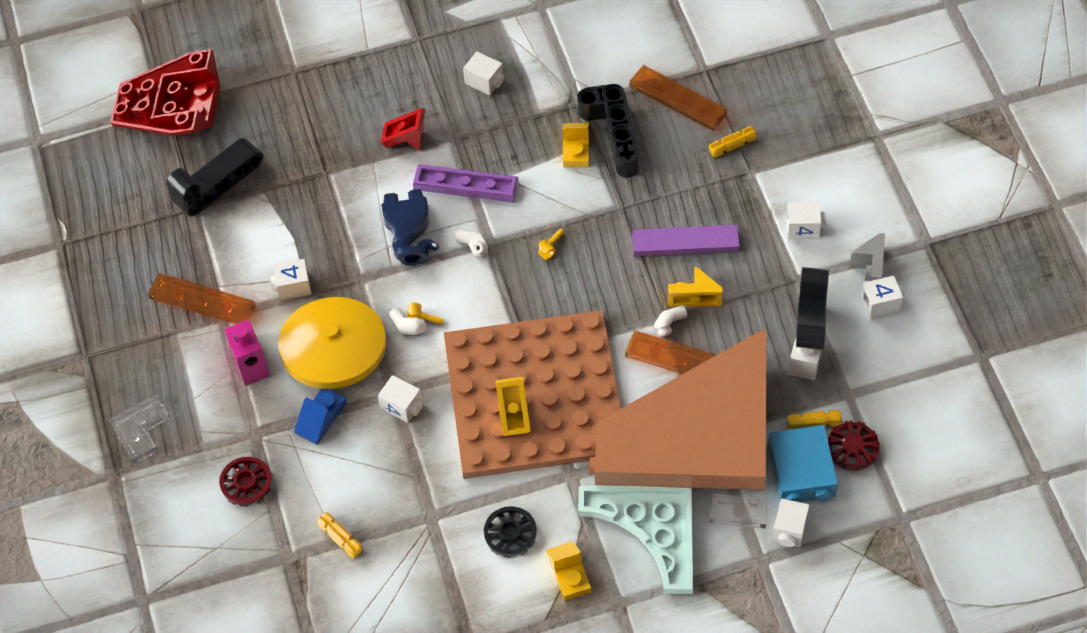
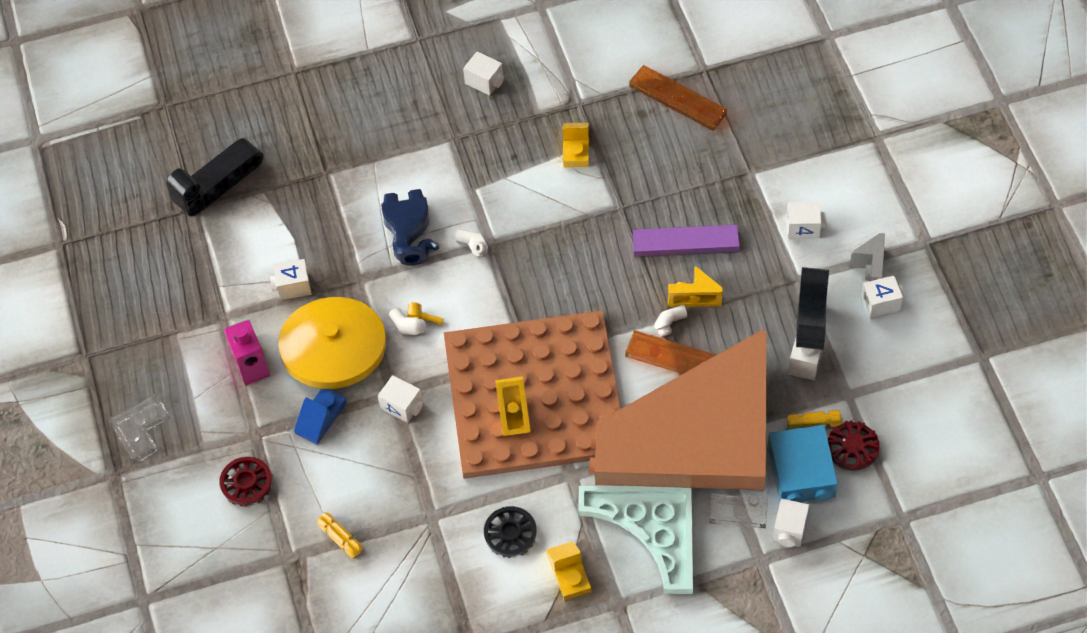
red wedge [110,49,221,136] -> none
clear orange tile [148,273,256,324] -> none
red slope [381,108,425,151] -> none
medium lavender tile [413,164,519,203] -> none
yellow hand [538,229,564,260] -> none
black beam [577,84,638,178] -> none
yellow axle [709,126,757,158] -> none

